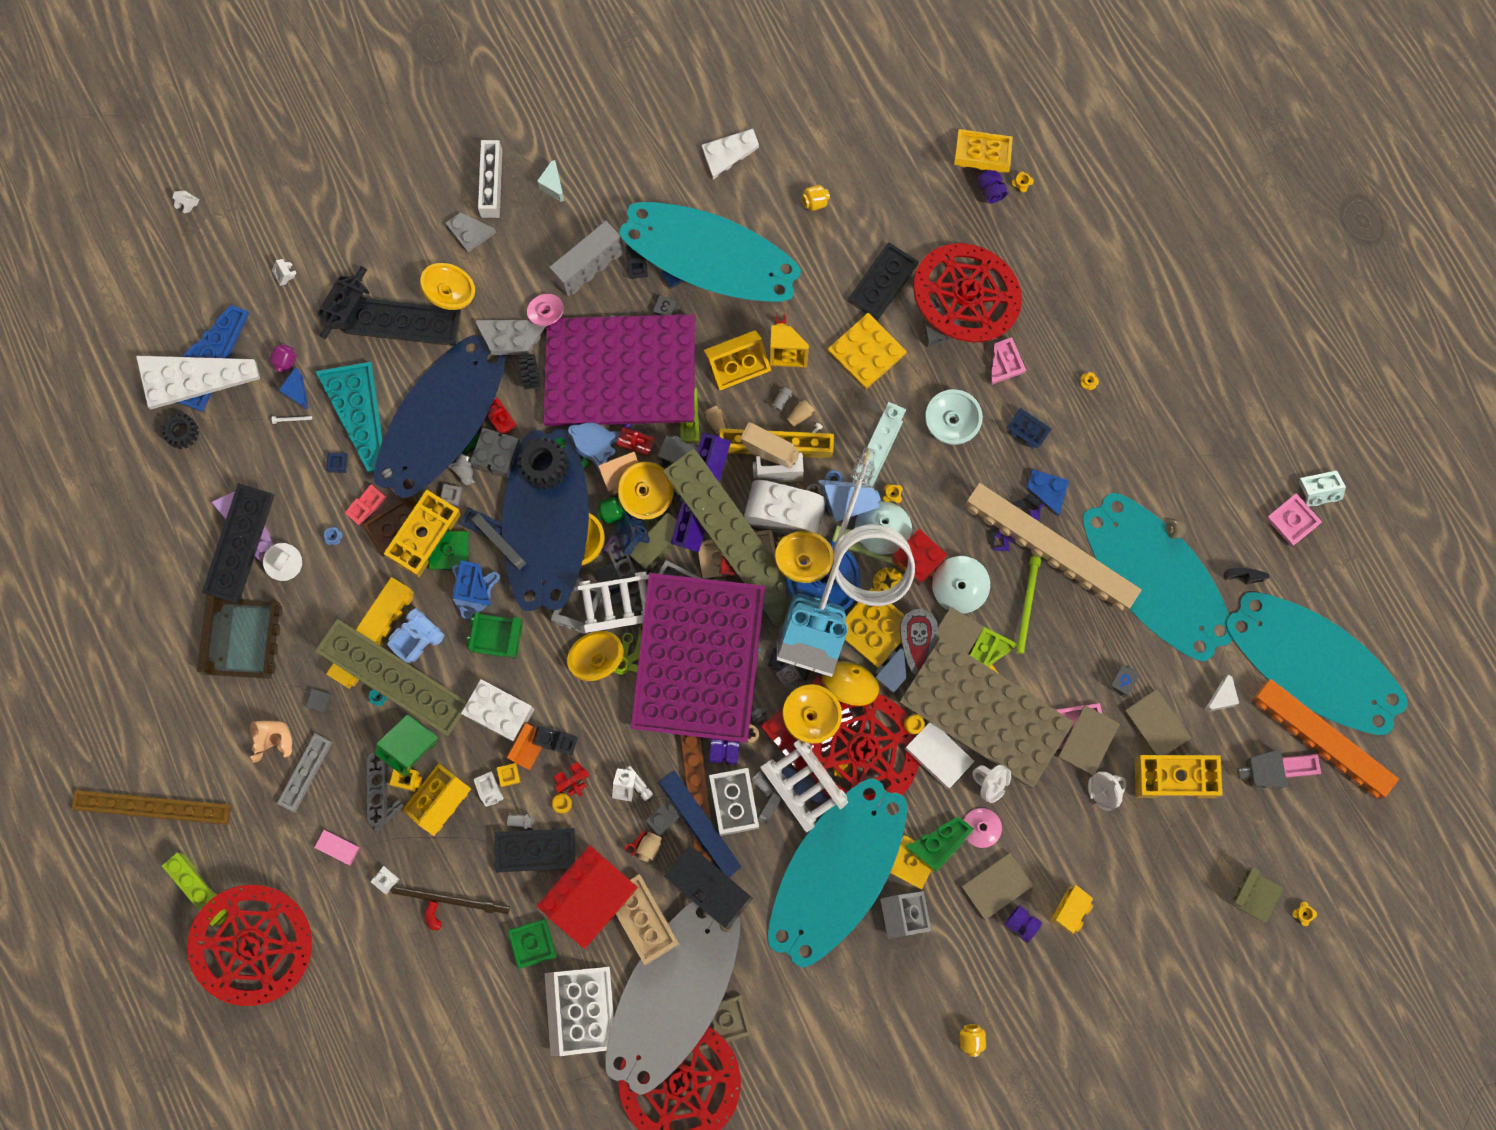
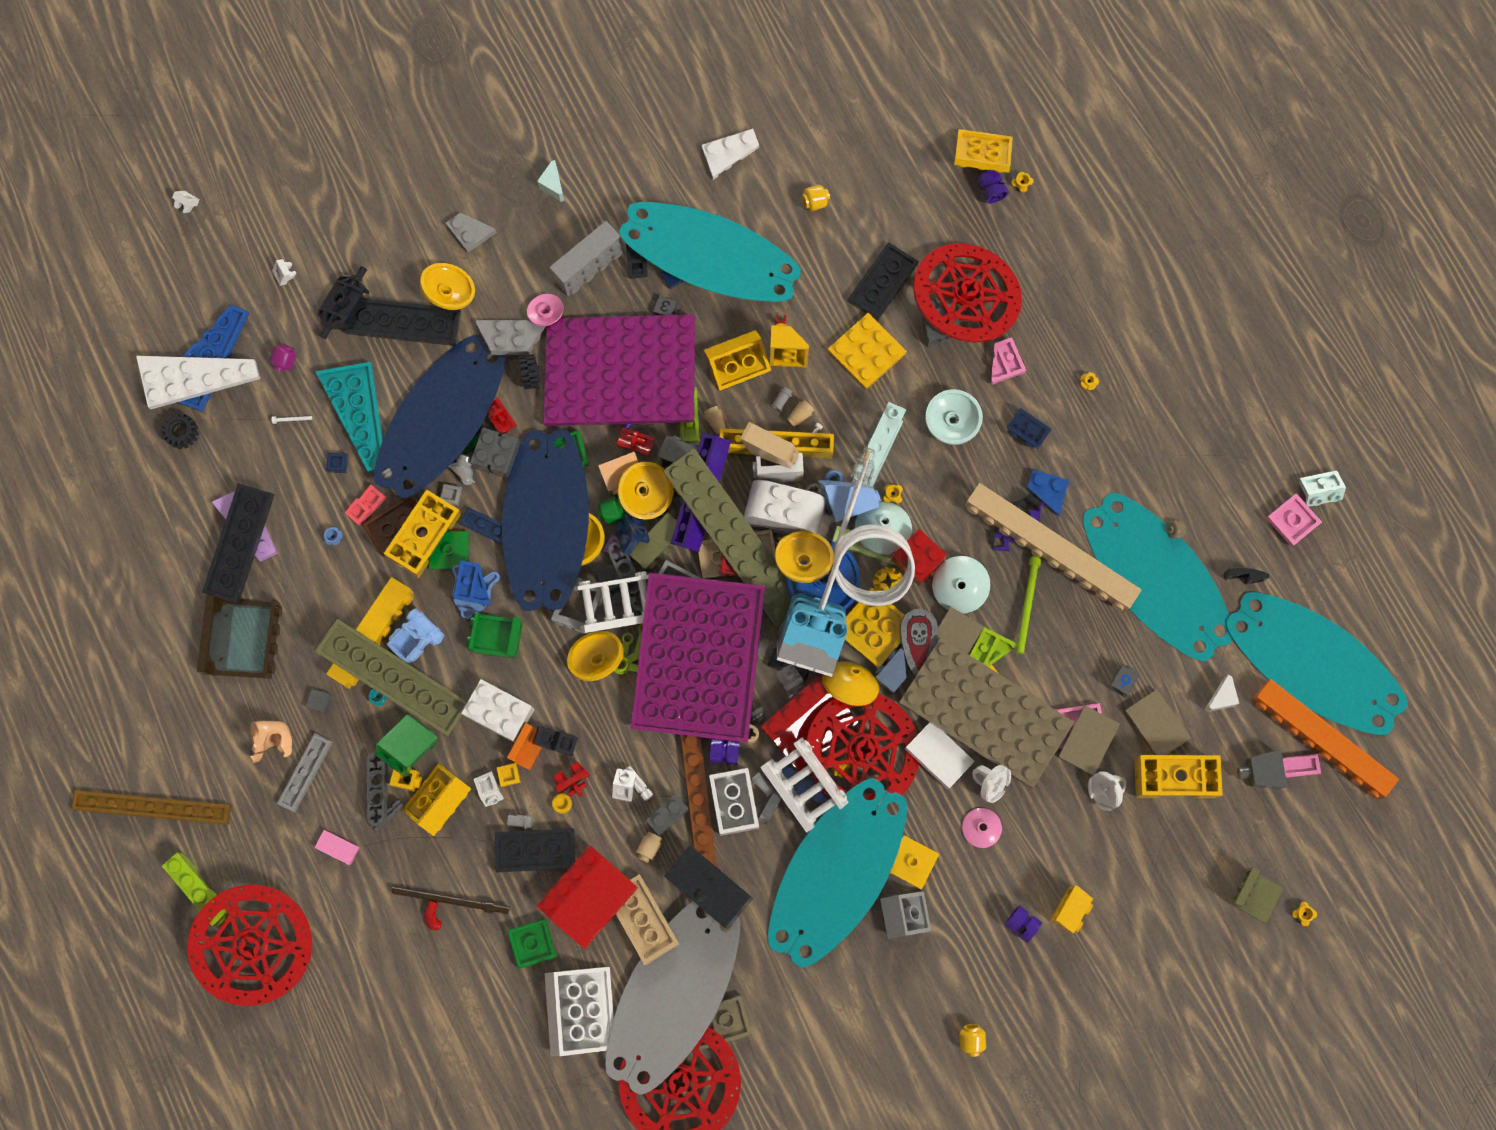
white tile [263,543,302,581] -> none
blue slope [279,368,309,410] -> none
white tile [371,866,400,895] -> none
dark grey beam [471,513,527,570] -> none
white brick [478,140,502,218] -> none
black tyre [518,437,570,490] -> none
medium blue tile [568,423,621,471] -> none
red hand [625,830,647,856] -> none
dark blue tile [657,770,742,877] -> none
yellow dish [783,685,842,744] -> none
yellow tile [904,715,925,735] -> none
green wing [905,816,974,873] -> none
dark tan tile [961,853,1033,920] -> none

